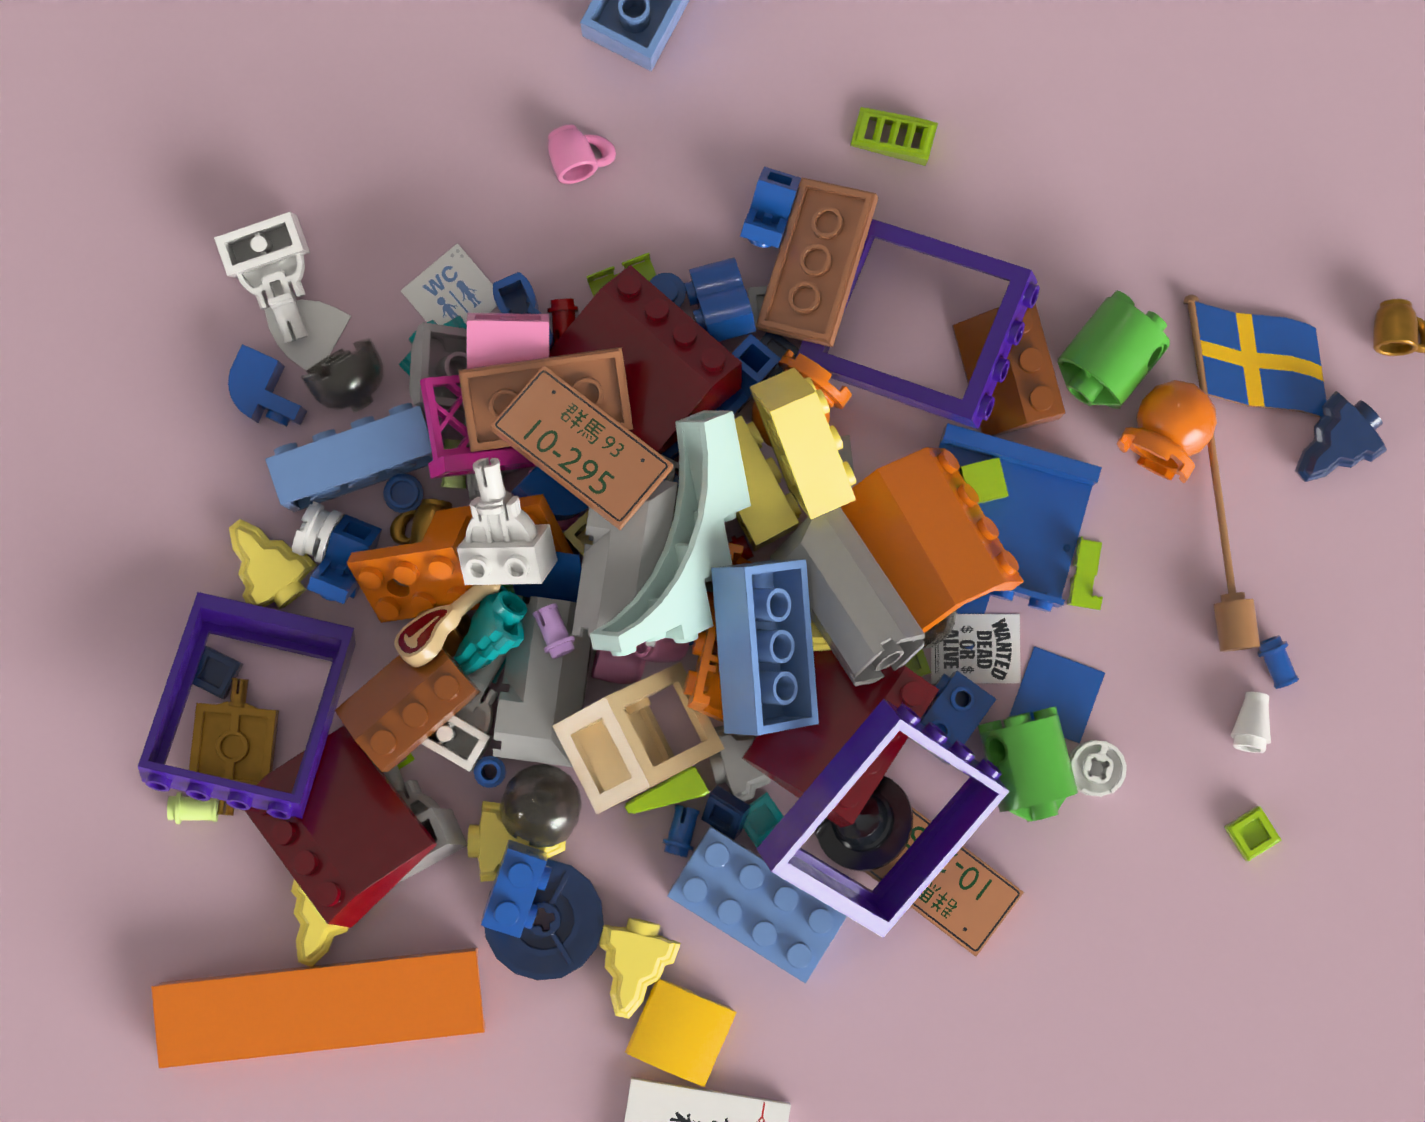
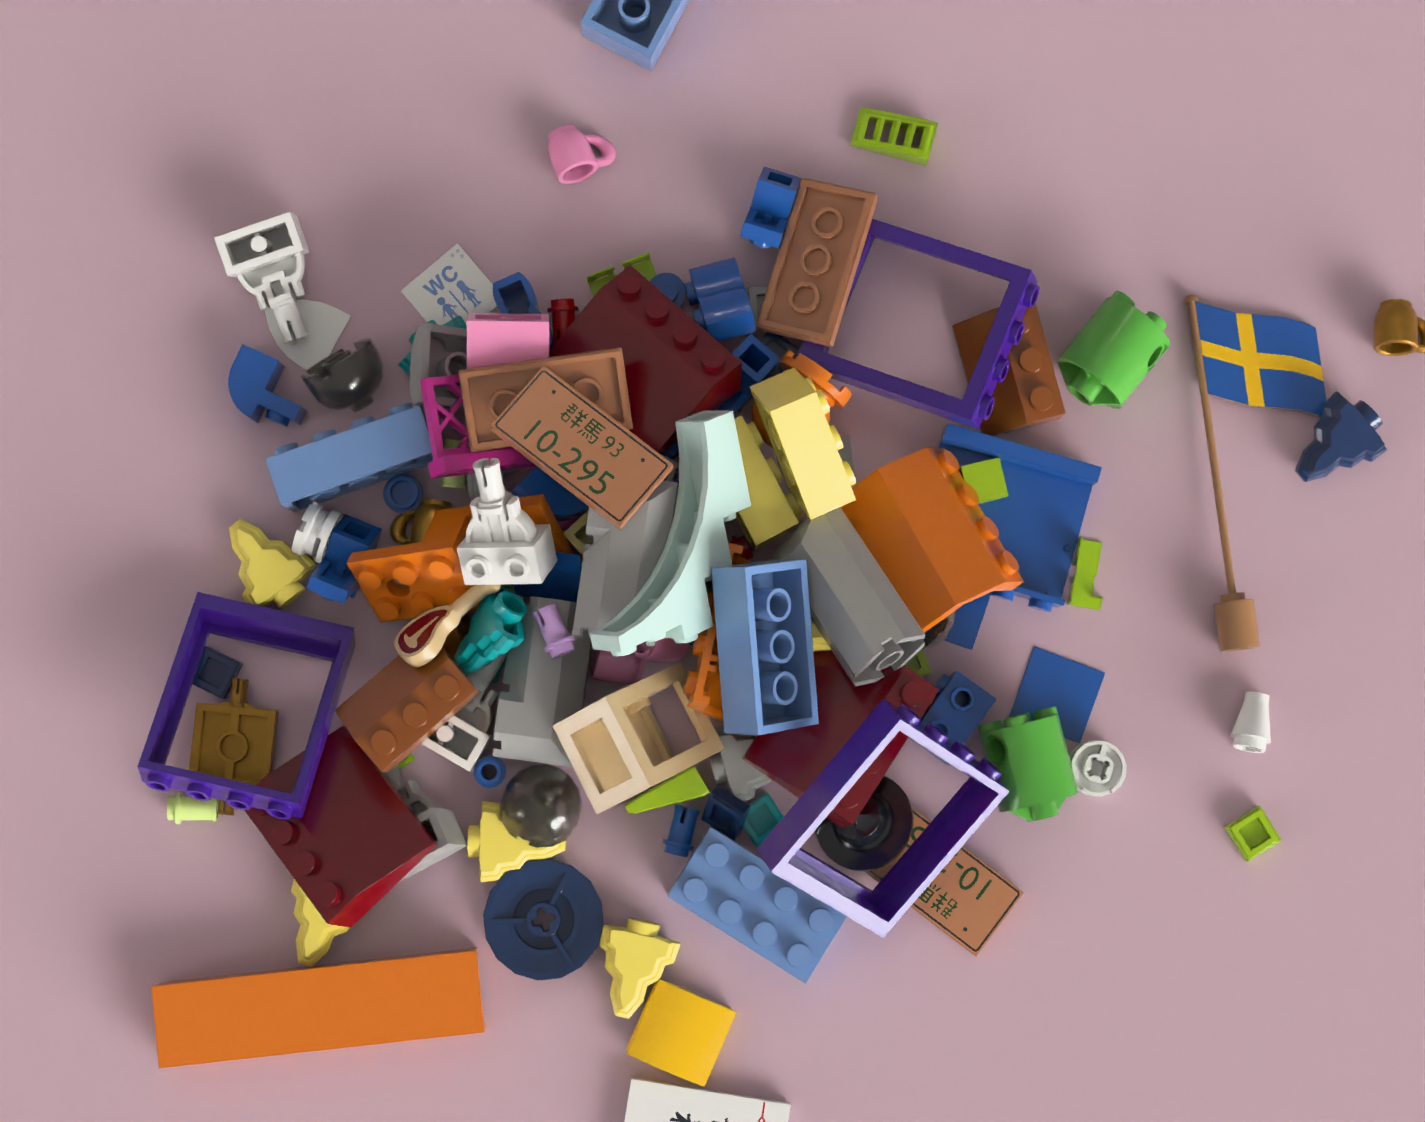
blue brick [481,840,552,938] -> none
white sticker [931,614,1021,684] -> none
orange tile [1117,380,1217,483] -> none
blue pin [1257,635,1299,689] -> none

